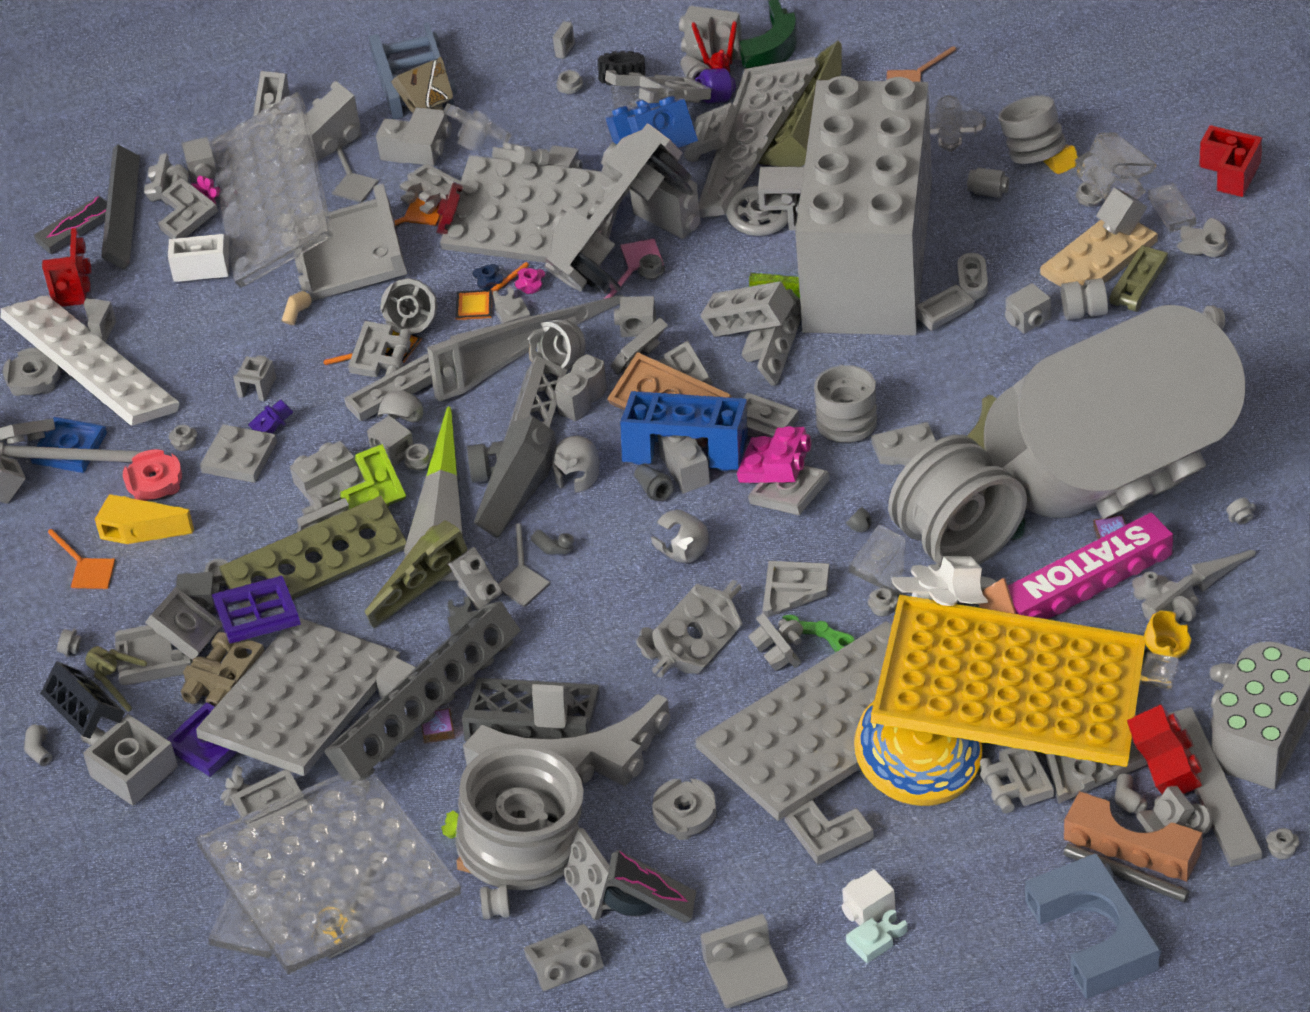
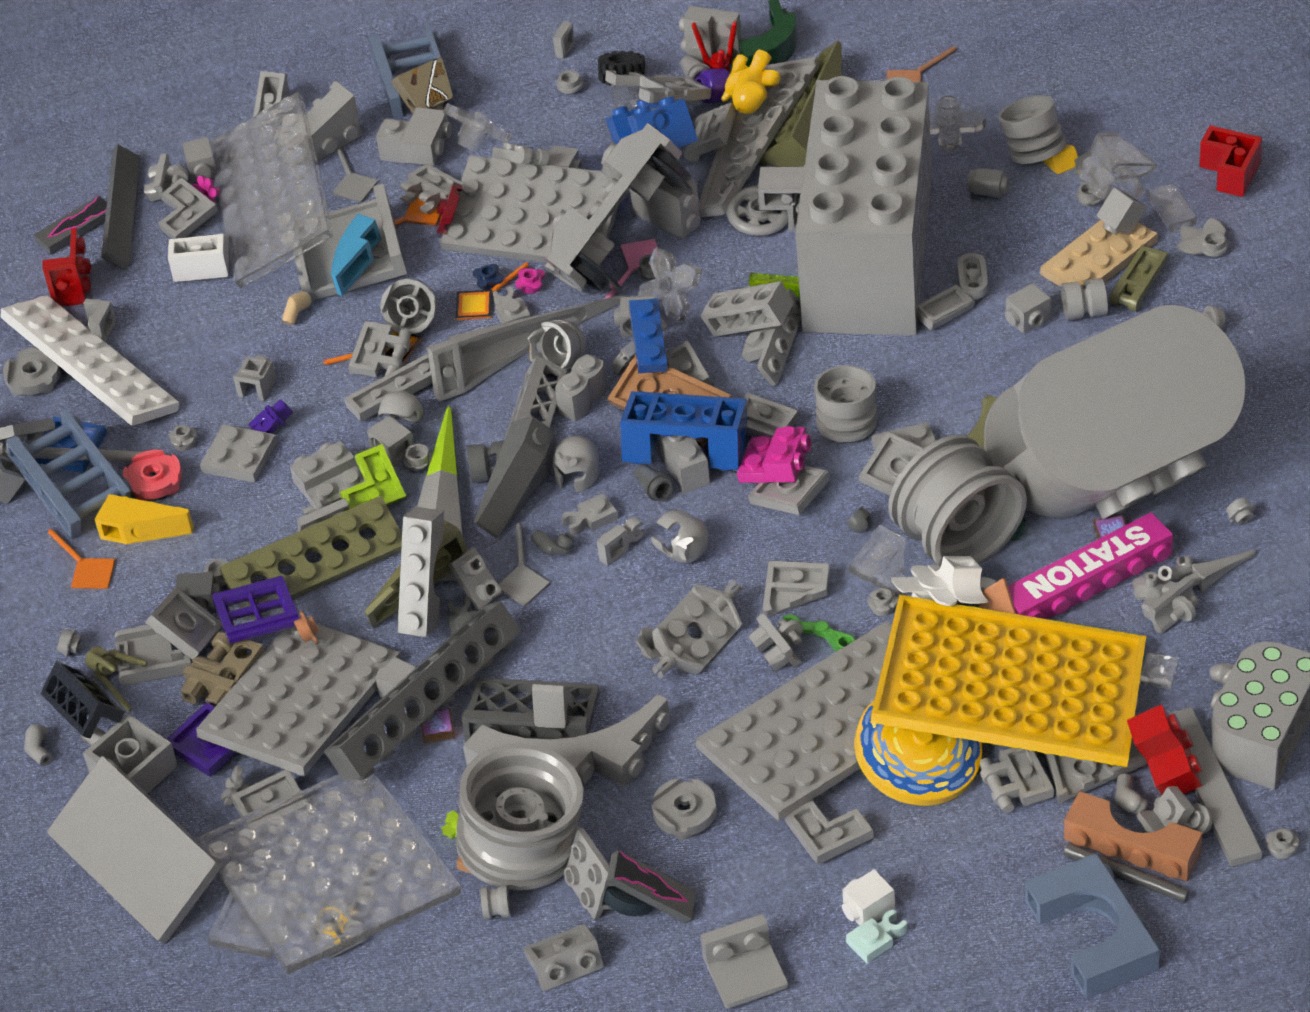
yellow hair [1144,610,1192,660] -> none
none -> sand blue fence [6,408,132,539]
none -> light grey tile [47,756,223,944]
none -> nougat plate [294,611,320,644]
none -> dark azure slope [331,214,381,296]
none -> arch [397,506,444,637]
none -> light grey plate [561,493,618,536]
none -> light grey plate [597,516,644,566]
none -> blue plate [629,298,667,374]
none -> clear plant [637,248,702,321]
none -> yellow animal [721,50,781,115]
none -> light grey tile [859,431,924,496]
none -> light grey arm [1158,556,1193,582]

